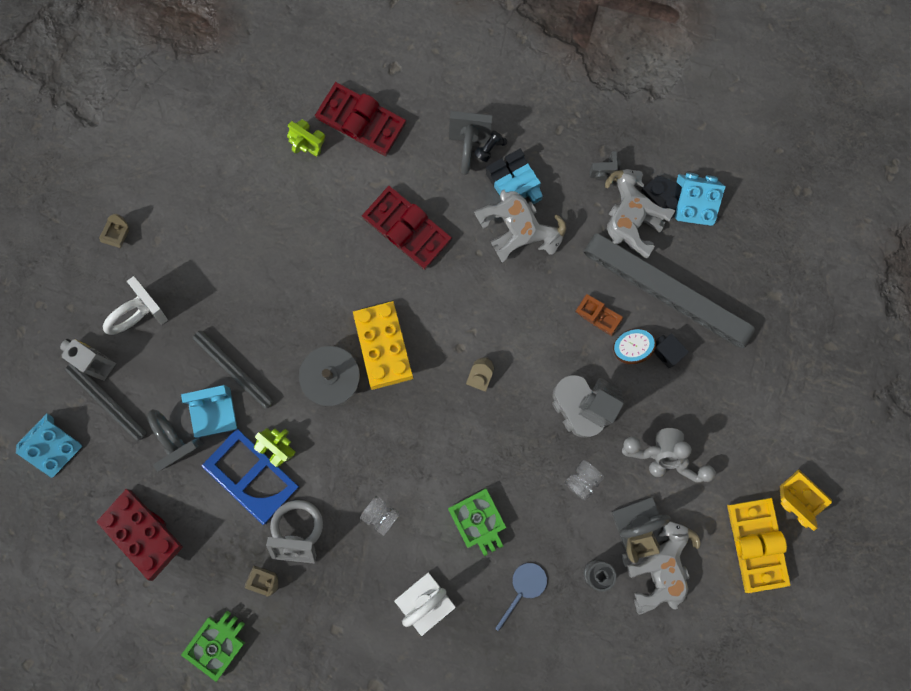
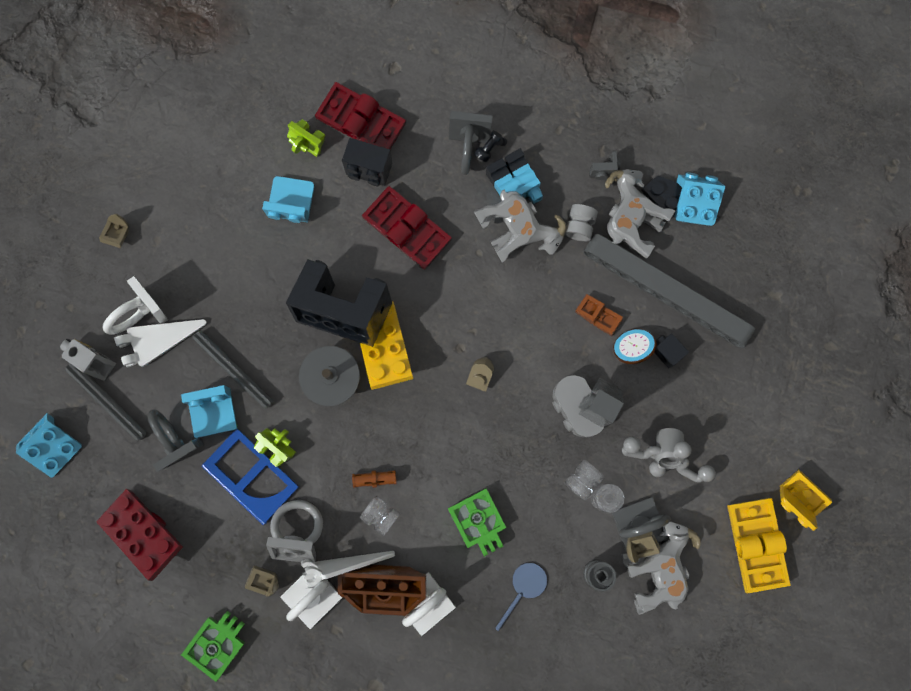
none -> white flag [114,319,207,368]
none -> medium azure bracket [262,176,315,223]
none -> white tile [280,575,342,629]
none -> black piece [286,259,392,347]
none -> white flag [301,551,395,587]
none -> reddish brown wedge [338,565,426,616]
none -> black brick [342,138,392,187]
none -> dark orange pin [352,470,397,488]
none -> light grey wheel [565,204,598,242]
none -> clear wheel [591,484,624,513]

